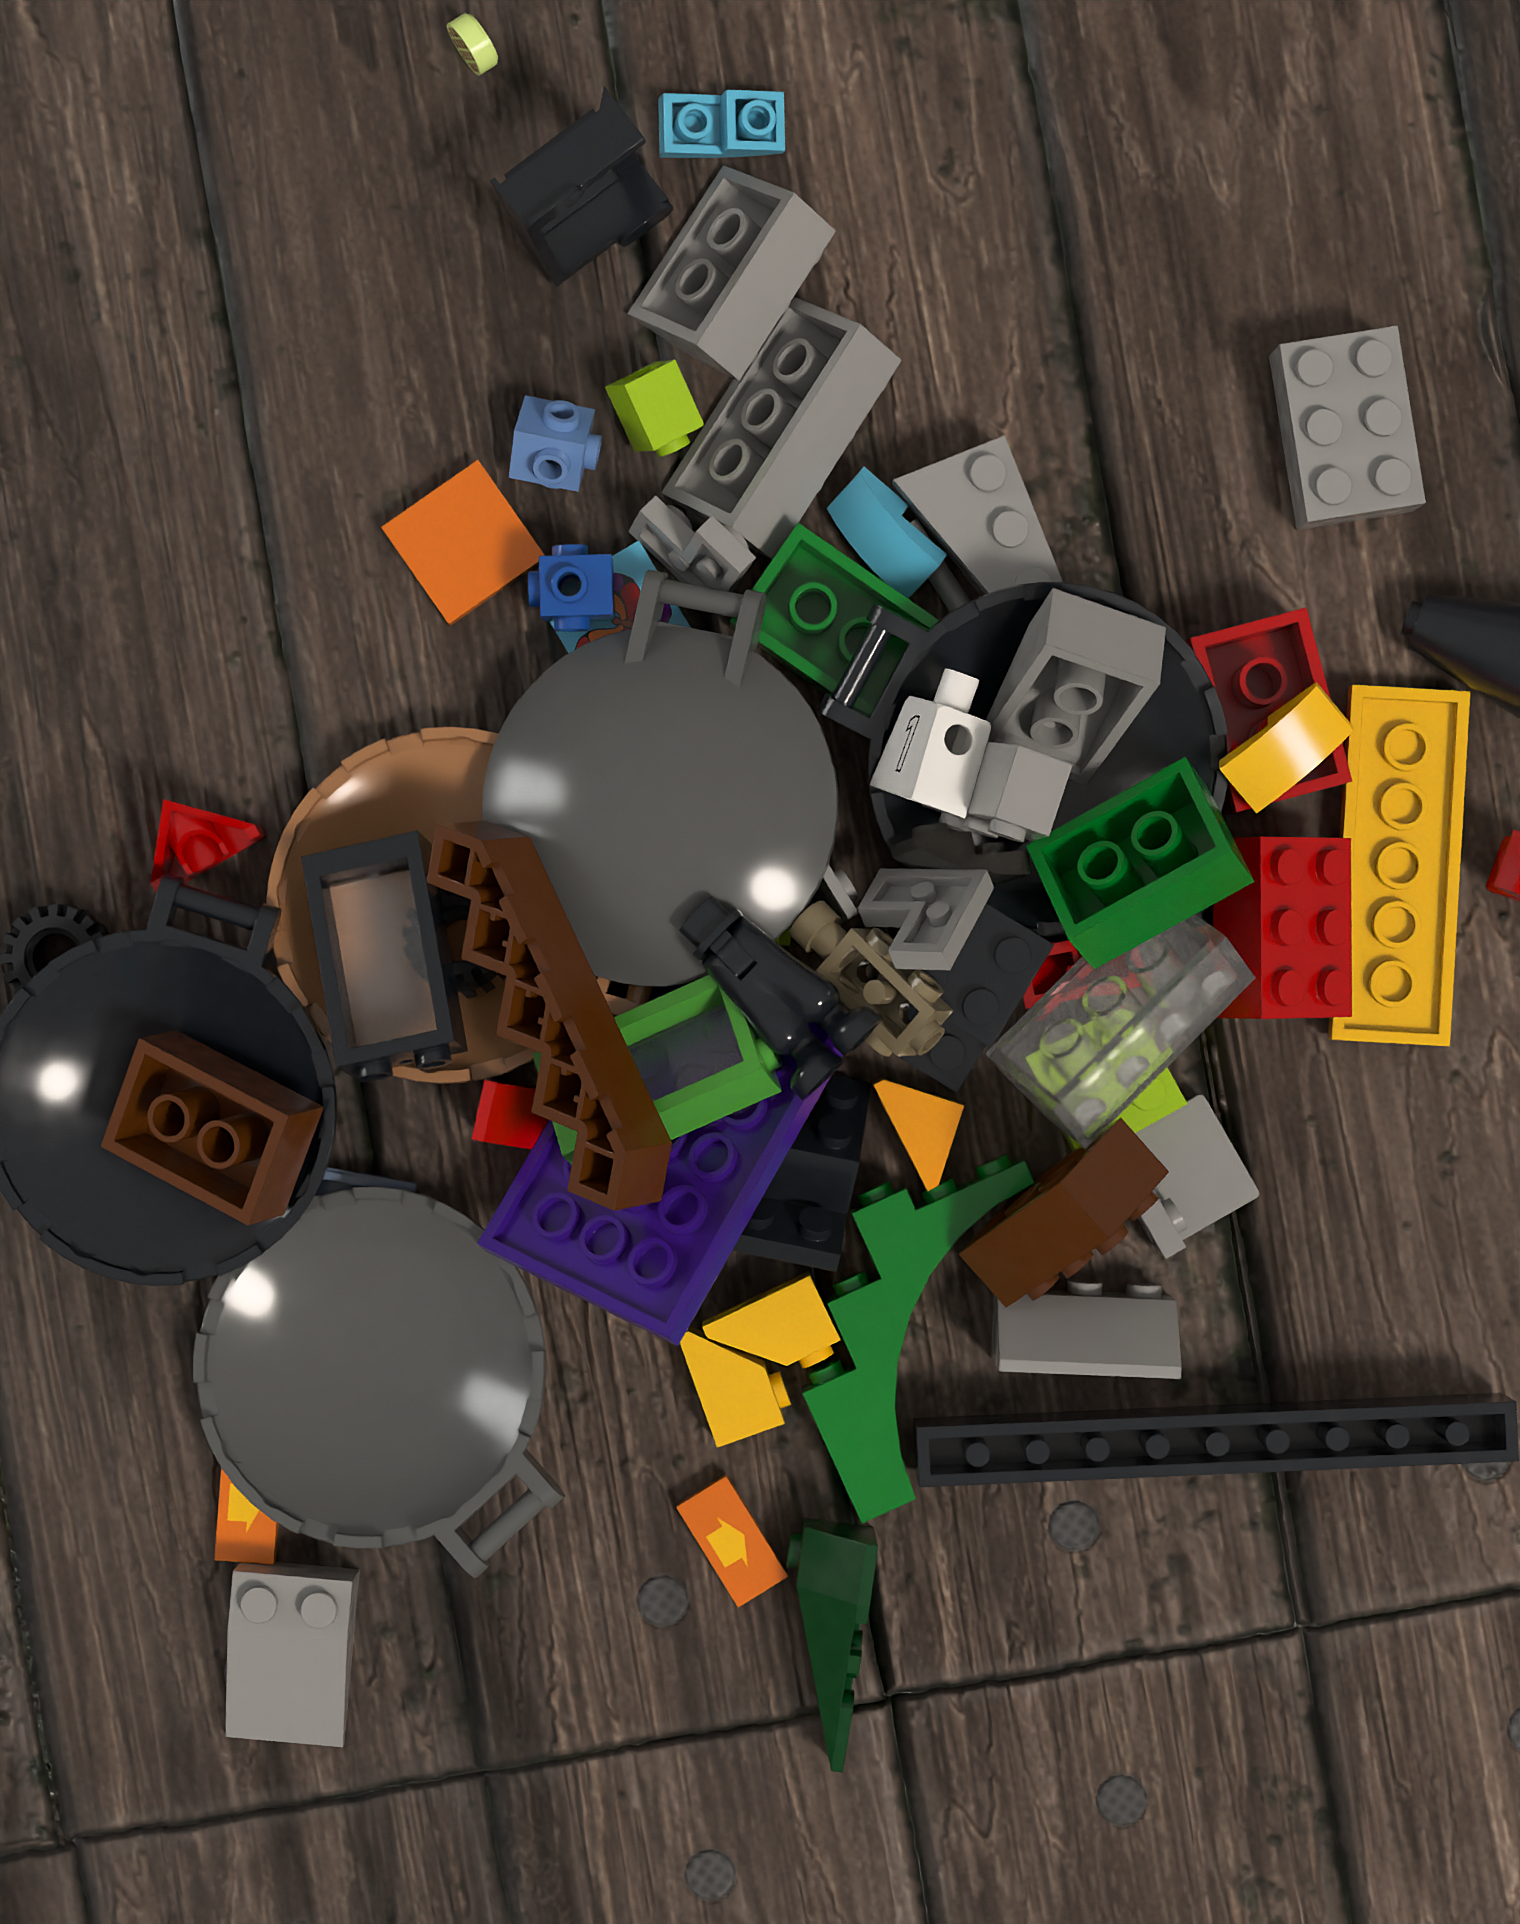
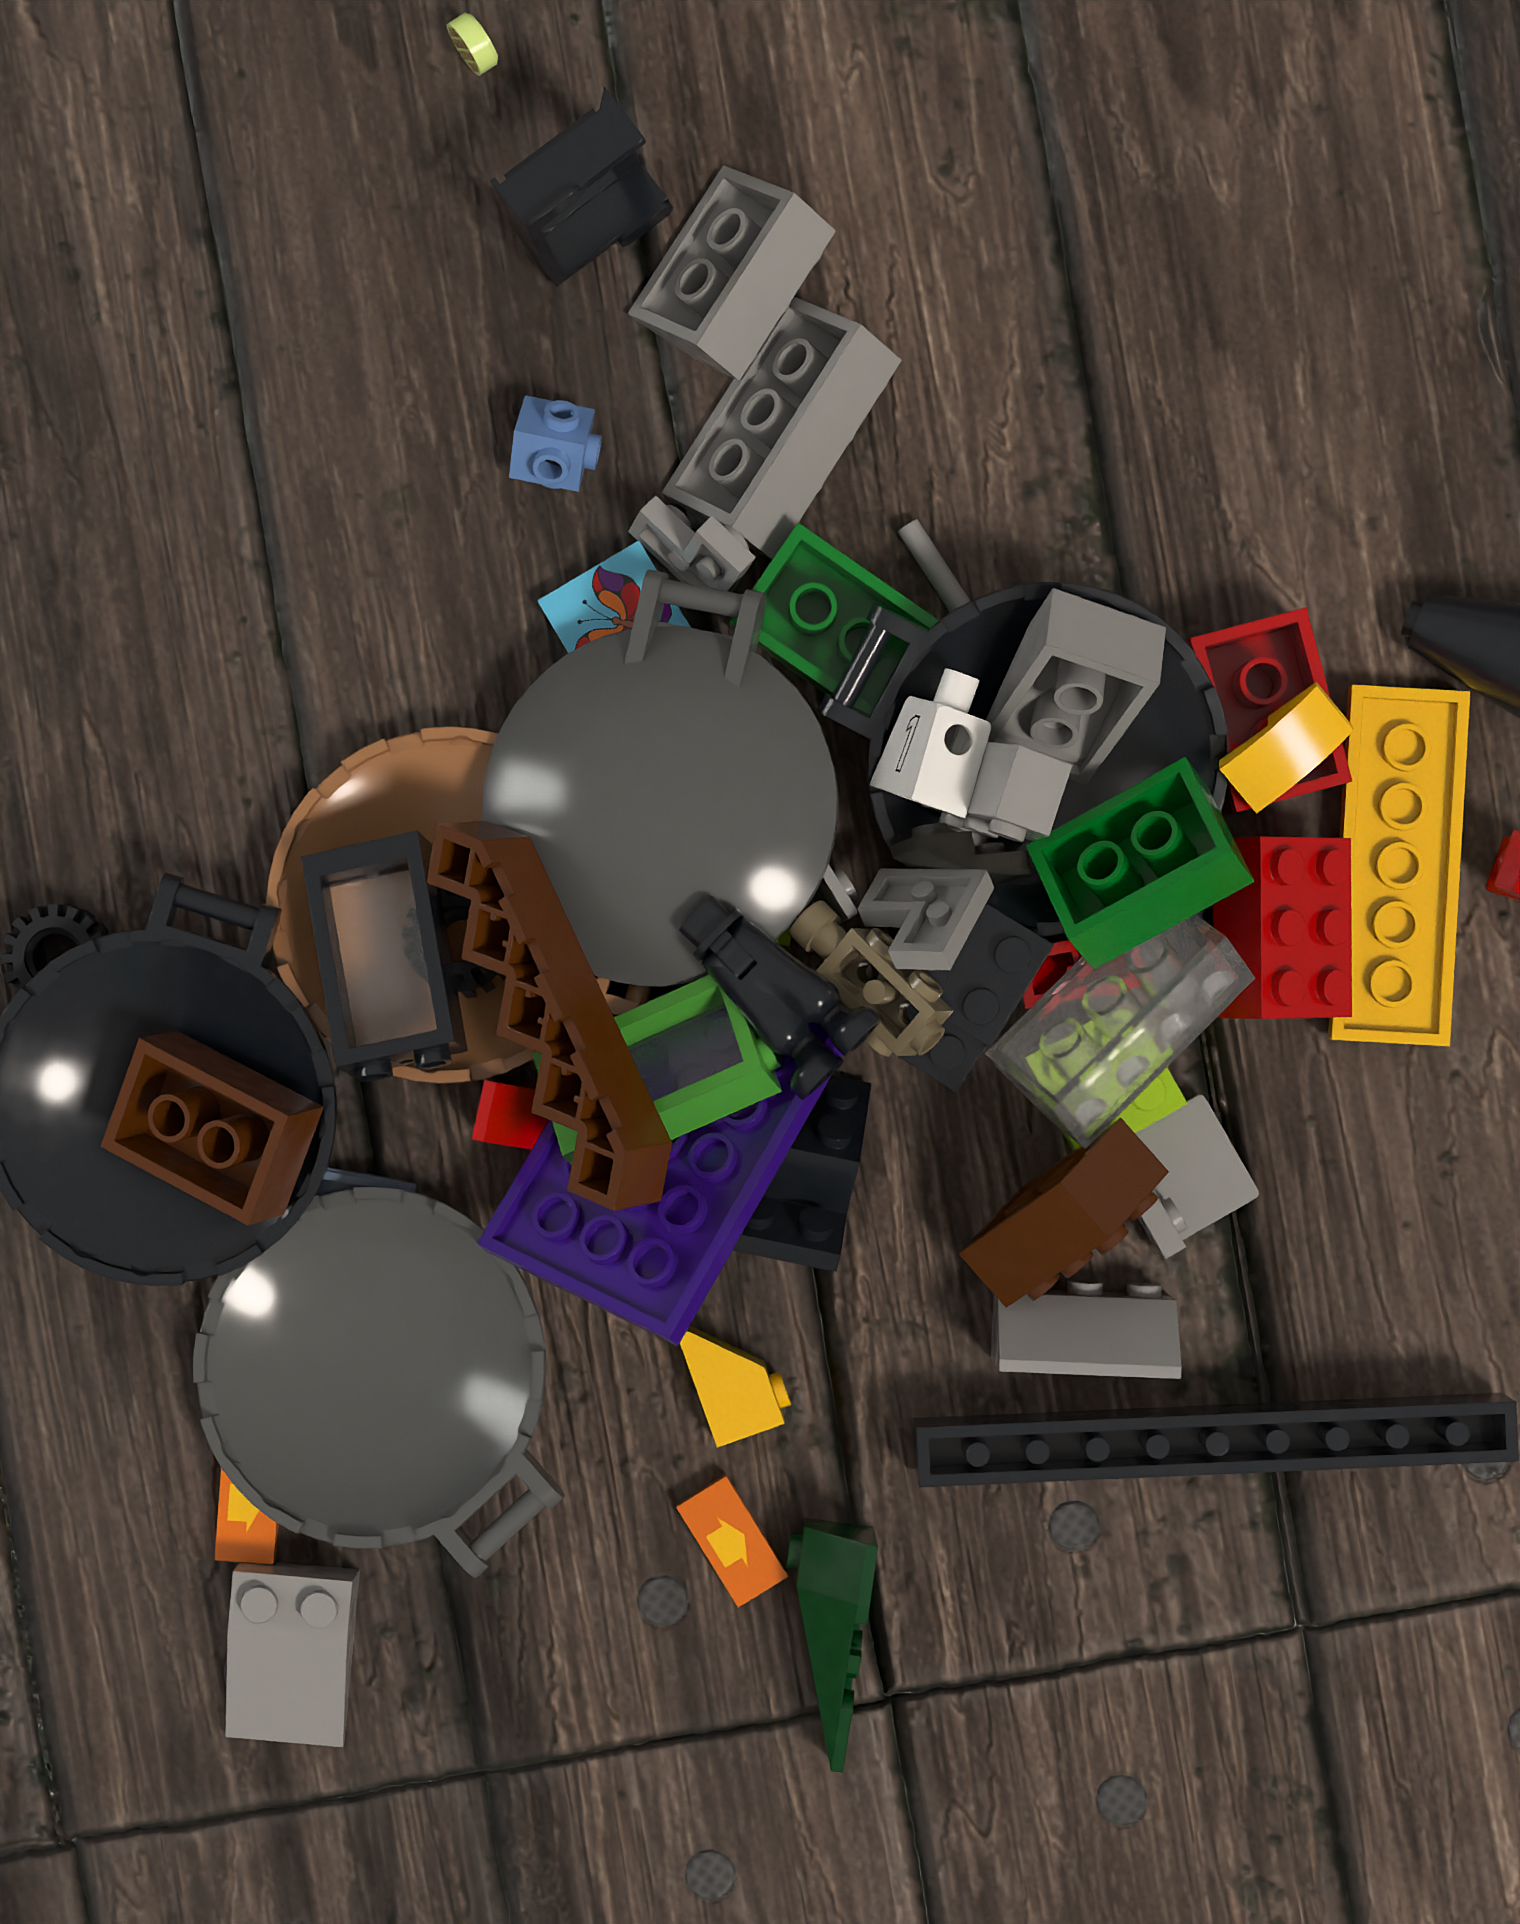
red slope [150,799,268,893] -> none
orange tile [381,460,545,626] -> none
blue brick [528,544,615,632] -> none
lime brick [605,359,704,457] -> none
medium azure slope [658,90,785,158] -> none
yellow slope [702,1270,840,1368] -> none
green arch [801,1153,1034,1523] -> none
medium azure slope [827,466,947,598] -> none
light orange slope [872,1078,964,1191] -> none
light grey wedge [891,435,1063,596] -> none
light grey brick [1269,326,1426,530] -> none

